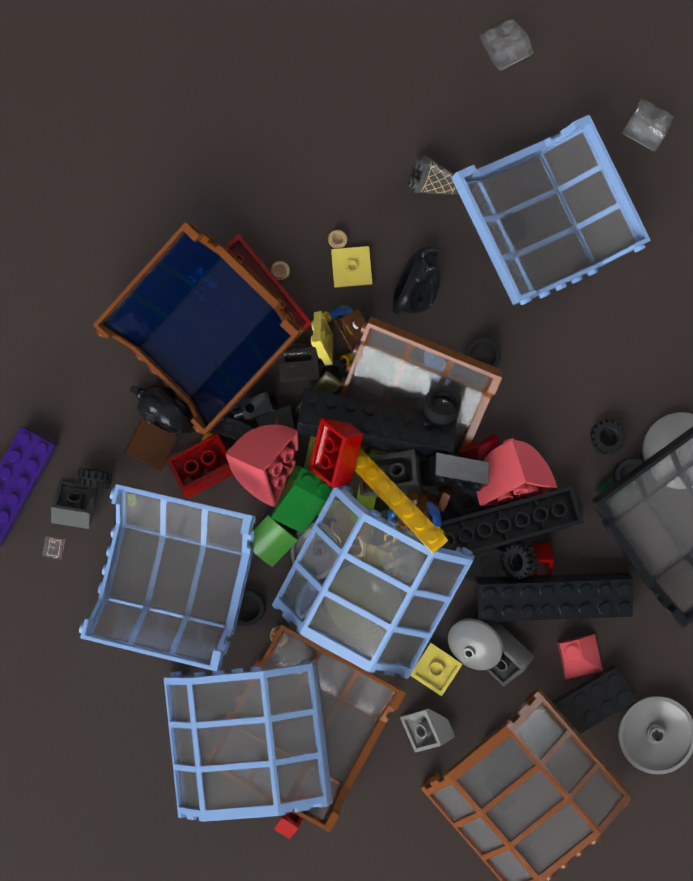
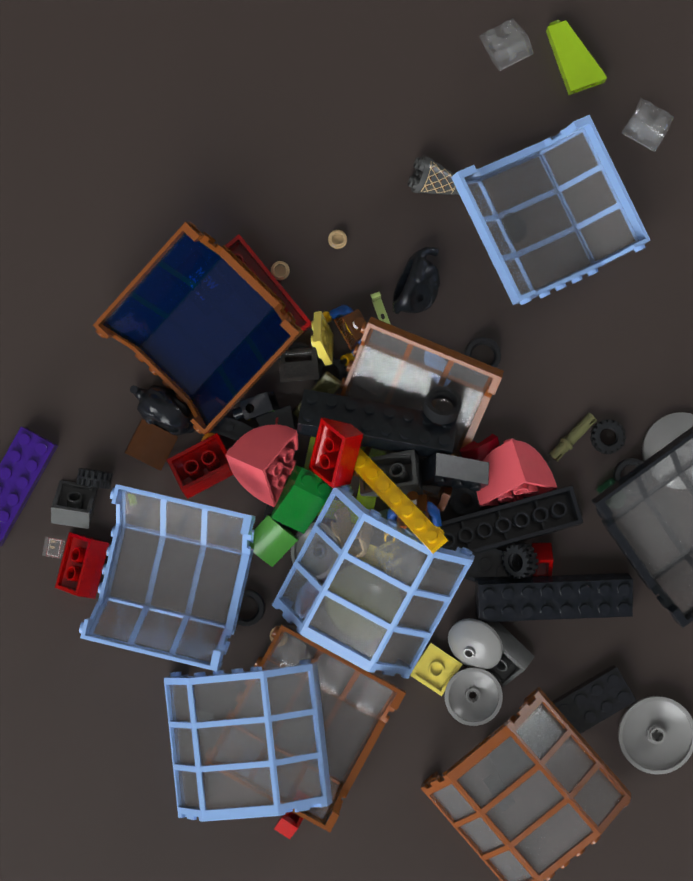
light yellow plate [331,246,372,288] -> none
light grey slope [400,709,455,753] -> none
coral slope [557,634,603,679] -> none
none -> red slope [55,532,109,599]
none -> yellowish green piece [371,292,391,325]
none -> light grey dish [445,667,503,726]
none -> lime slope [546,20,607,95]
none -> olive pin [549,412,597,462]

